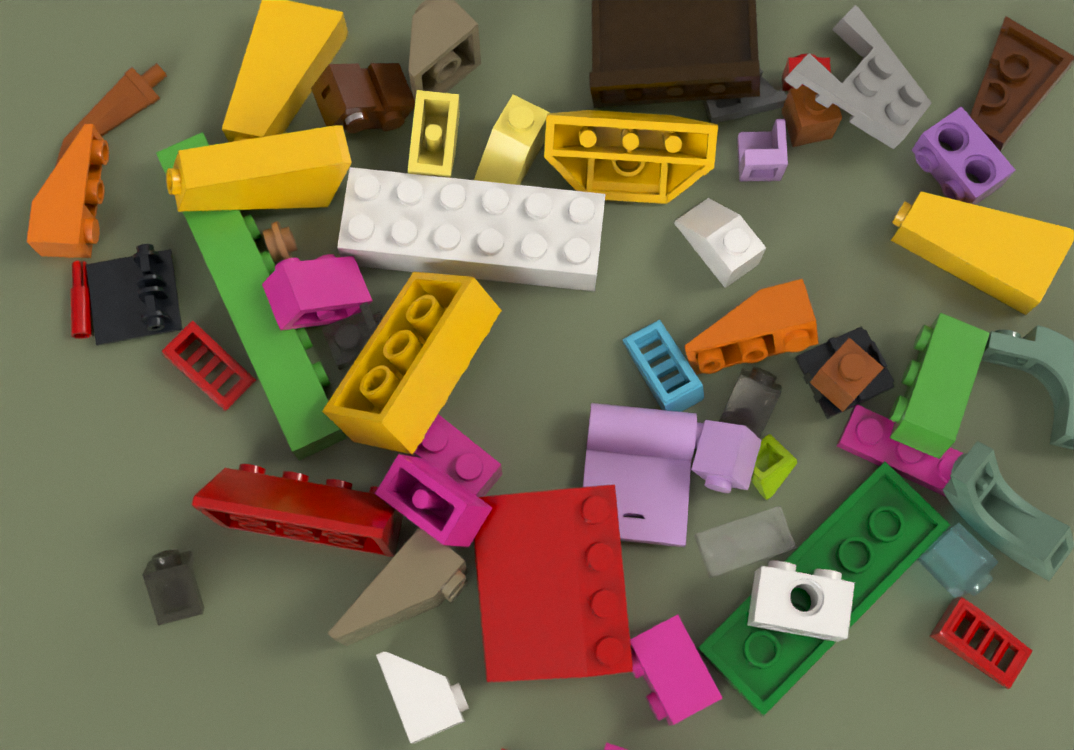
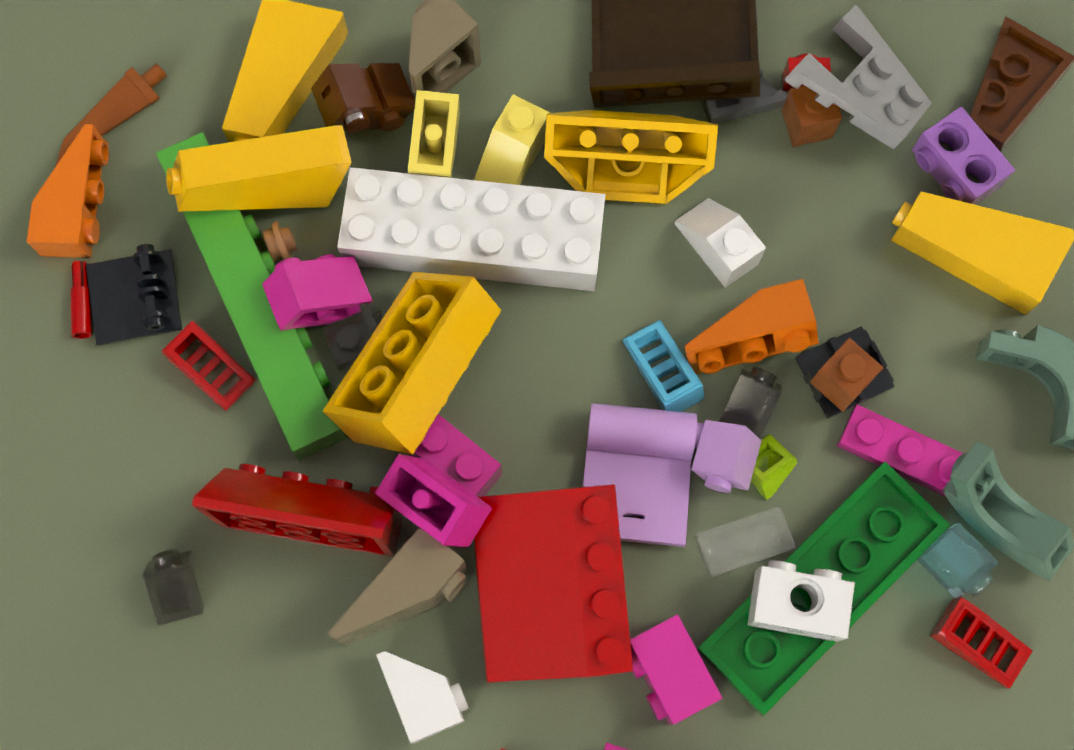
lavender panel [737,119,788,181] -> none
bright green brick [889,312,990,459] -> none

